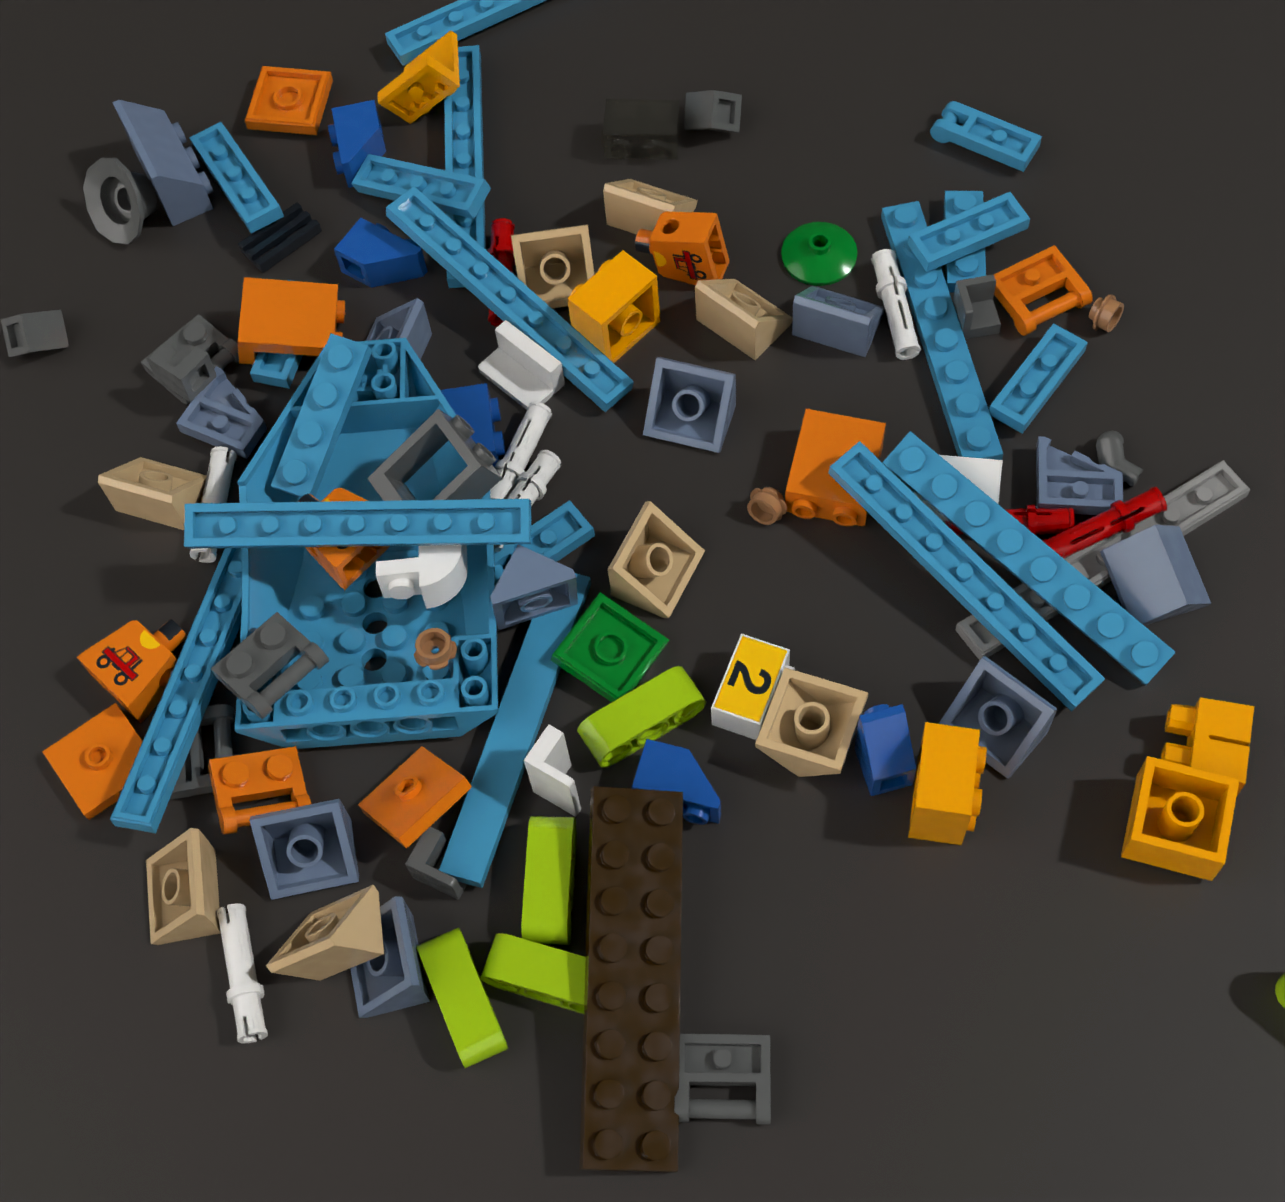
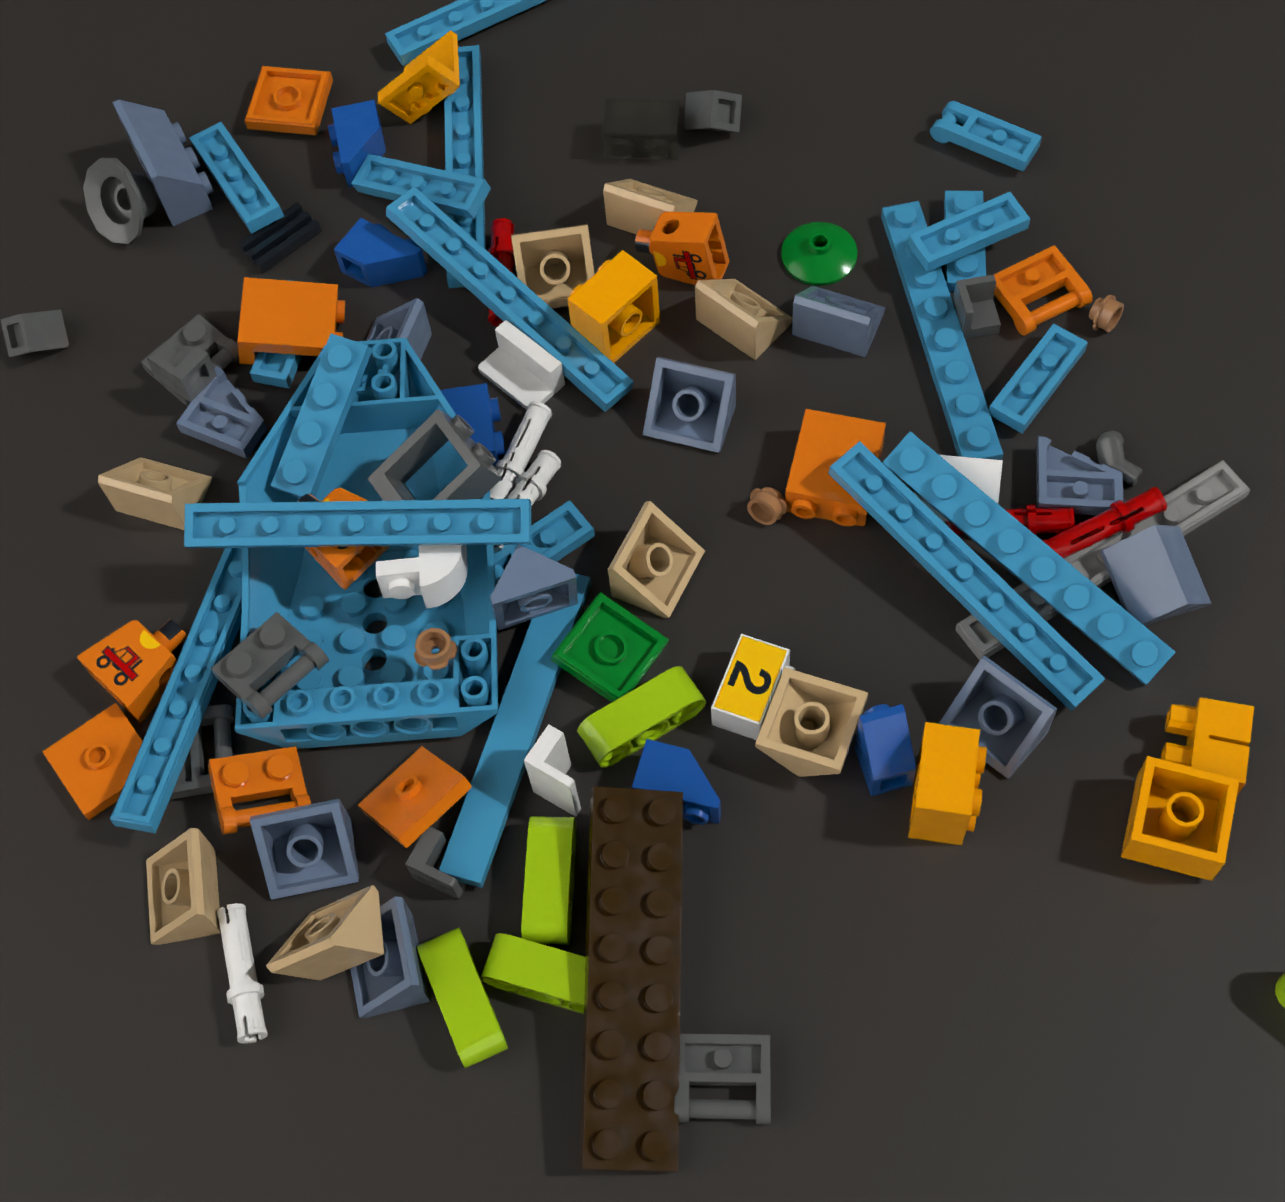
white pin [189,446,237,563] -> none
white pin [871,249,921,360] -> none

